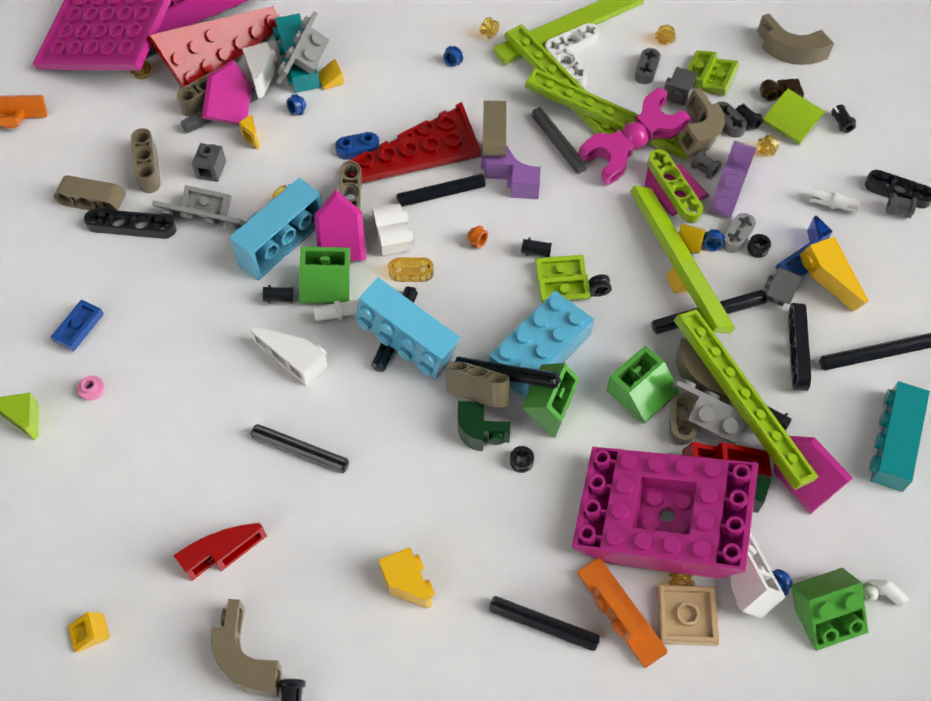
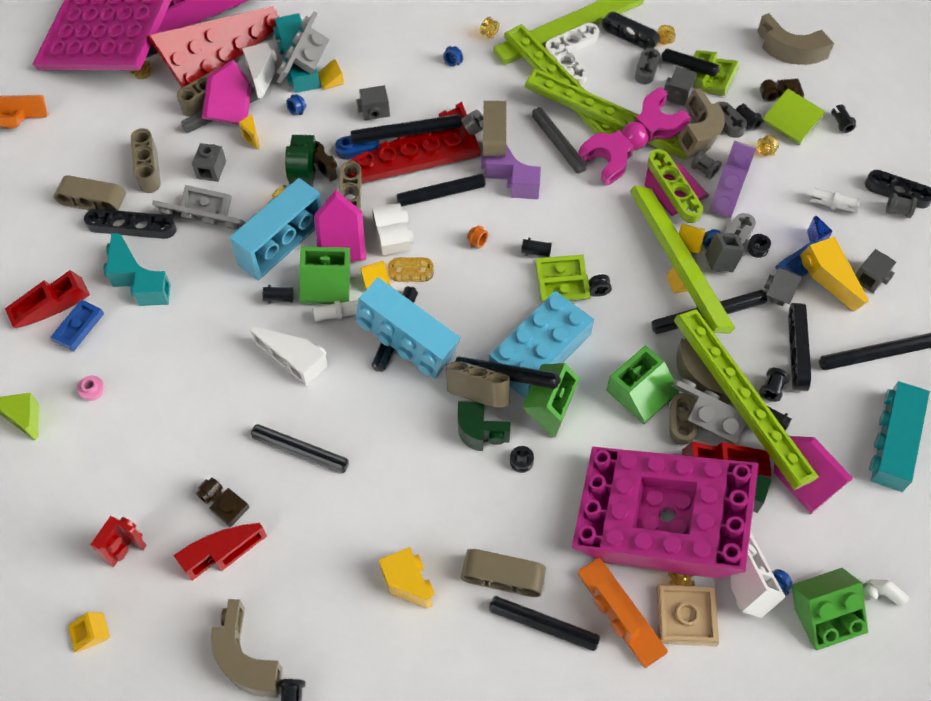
none -> red slope [5,270,90,328]
none -> red bracket [90,515,147,567]
none -> teal arch [103,233,171,306]
none -> dark brown plate [196,477,250,528]
none -> dark green brick [285,135,316,187]
none -> dark brown plate [313,141,338,182]
none -> black axle [350,114,462,144]
none -> dark grey brick [356,85,390,121]
none -> yellow slope [360,261,390,289]
none -> dark tan beam [460,549,546,597]
none -> dark grey beam [462,110,483,136]
none -> black beam [602,12,660,49]
none -> black axle [661,48,719,77]
none -> dark grey brick [705,232,745,272]
none -> black bush [759,367,790,402]
none -> dark grey brick [856,249,896,294]

